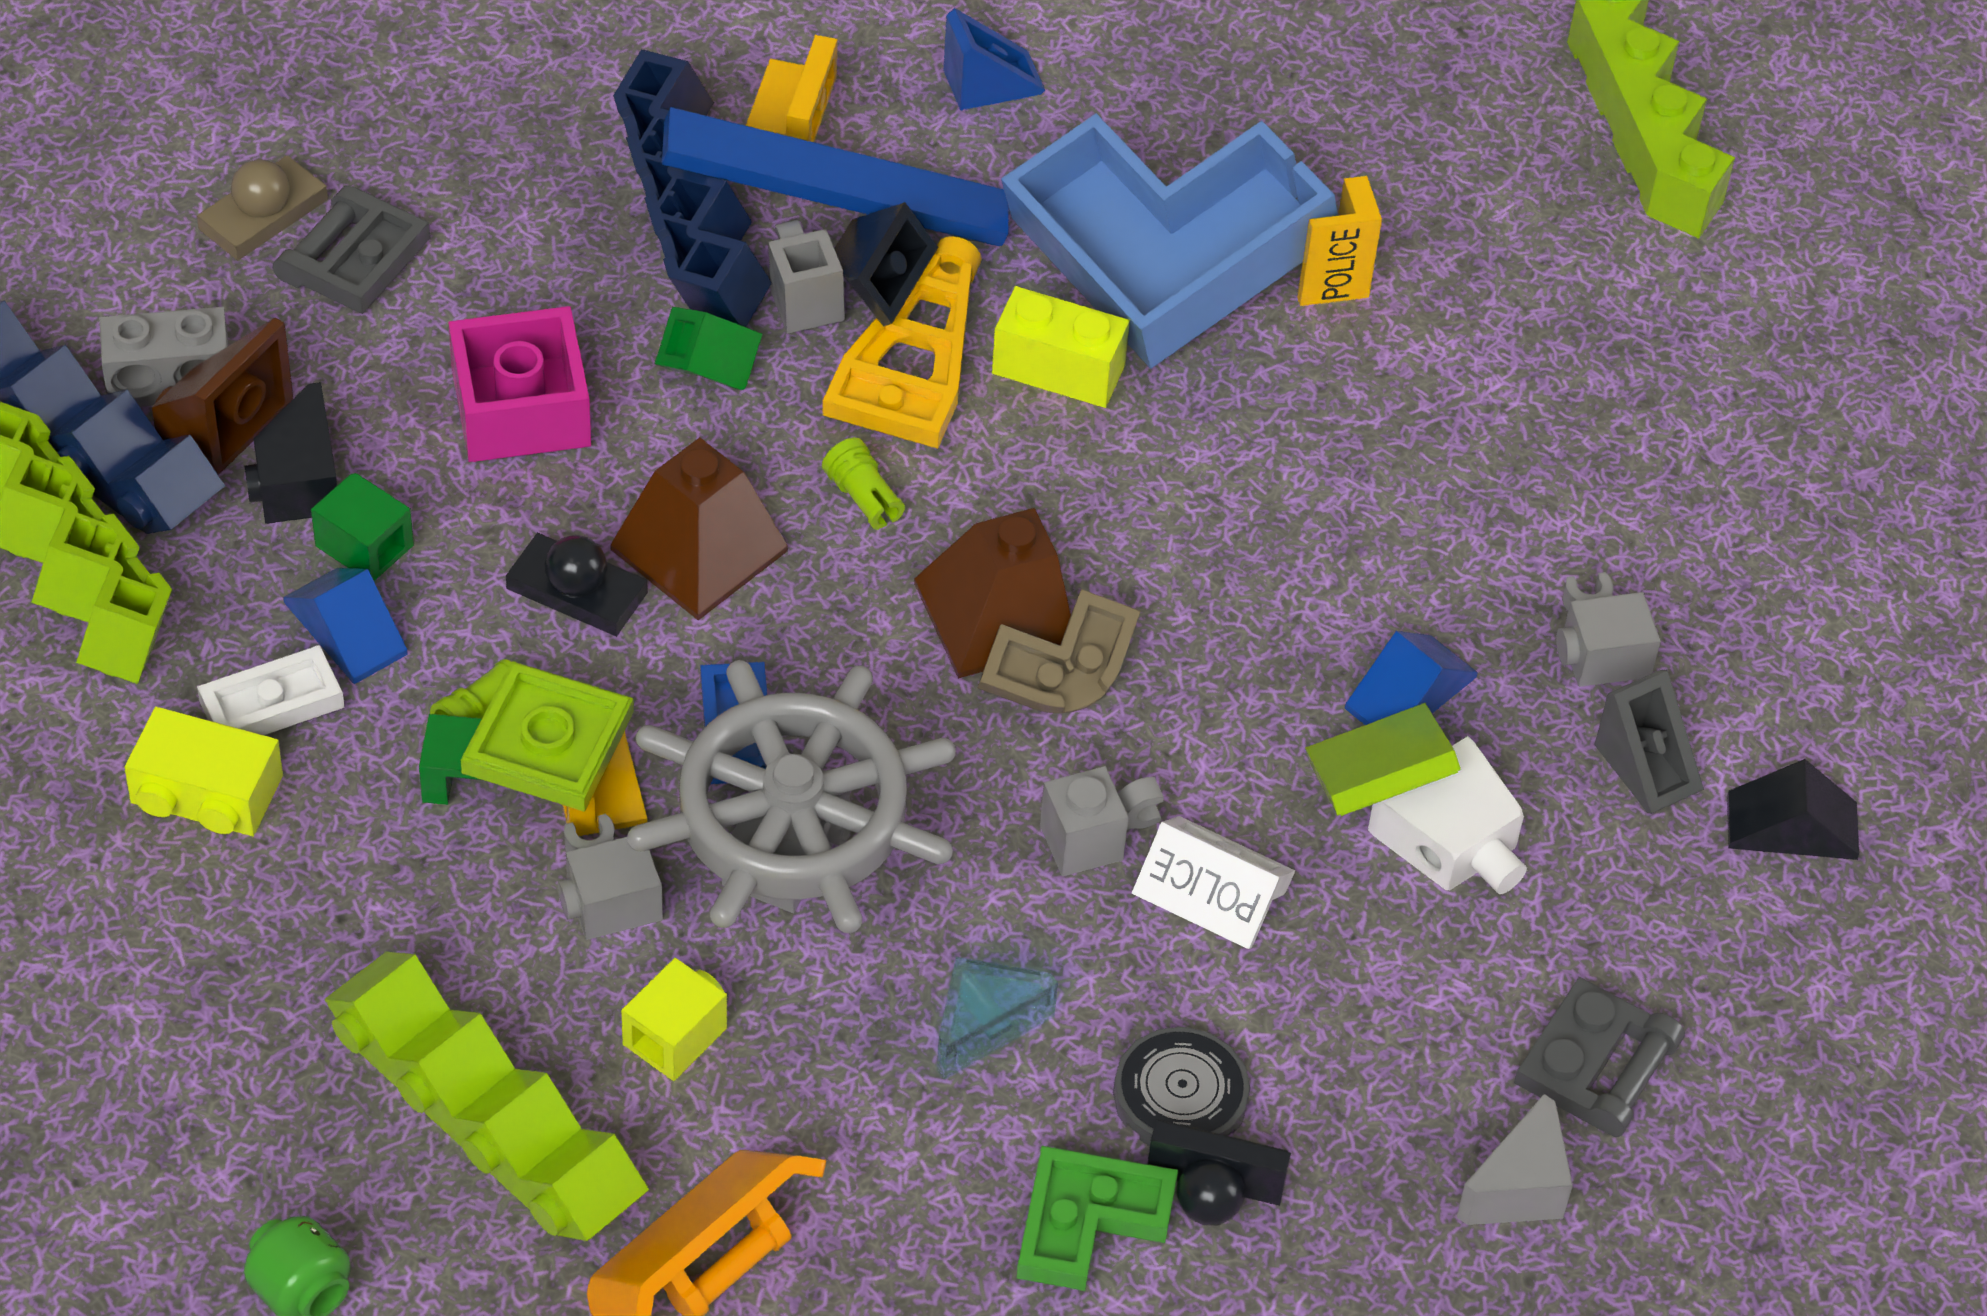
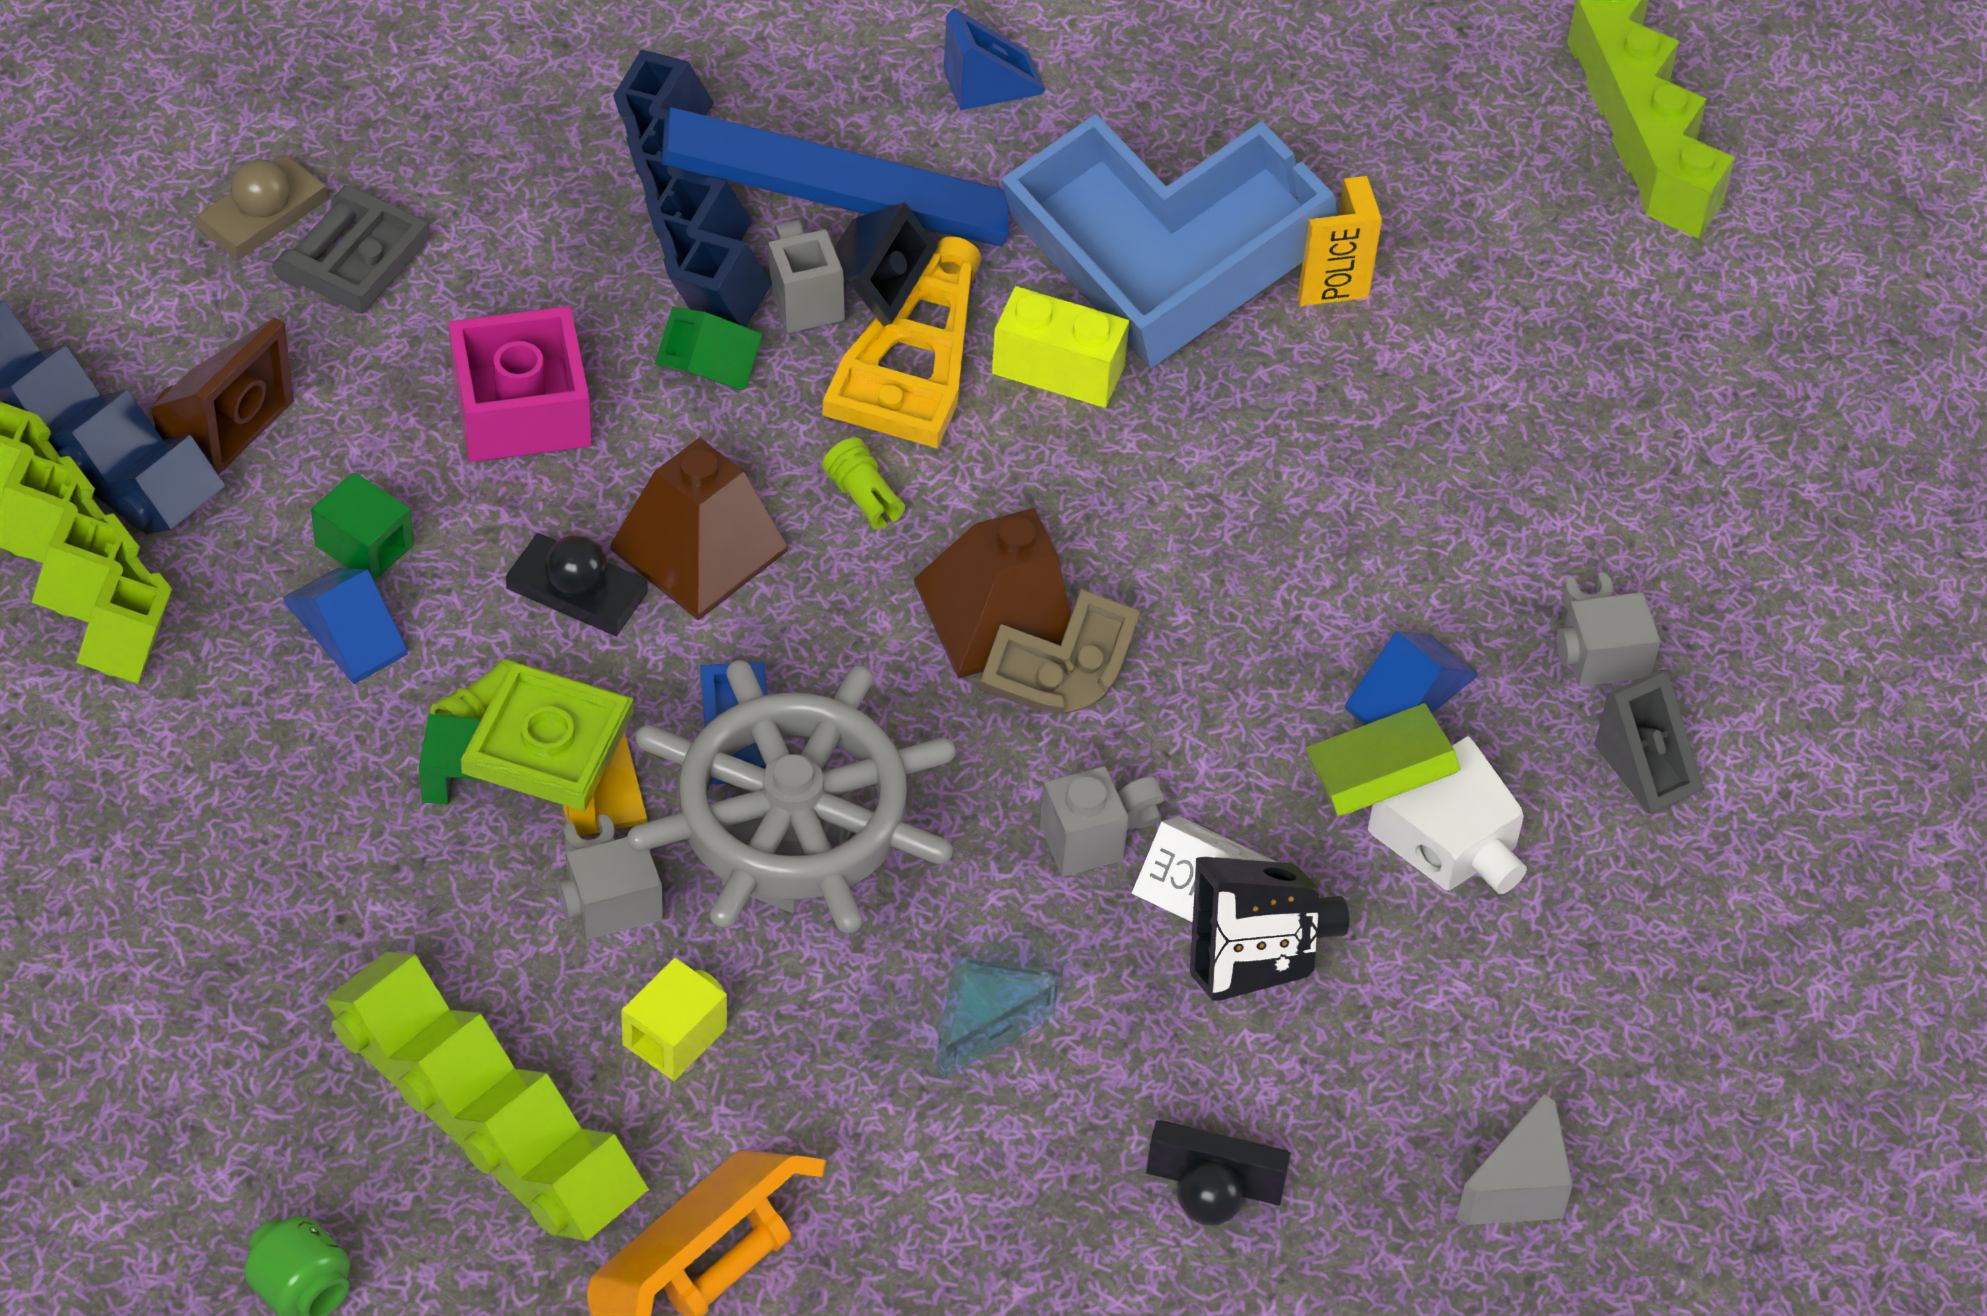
light grey brick [99,307,229,407] -> none
neon yellow brick [124,706,283,837] -> none
white plate [197,645,344,735] -> none
black slope [244,382,337,524] -> none
yellow panel [746,35,838,142] -> none
bright green plate [1016,1146,1178,1291] -> none
tile [1113,1027,1250,1146] -> none
dark grey plate [1514,977,1685,1137] -> none
black slope [1727,759,1859,860] -> none
none -> torso [1190,857,1349,1001]

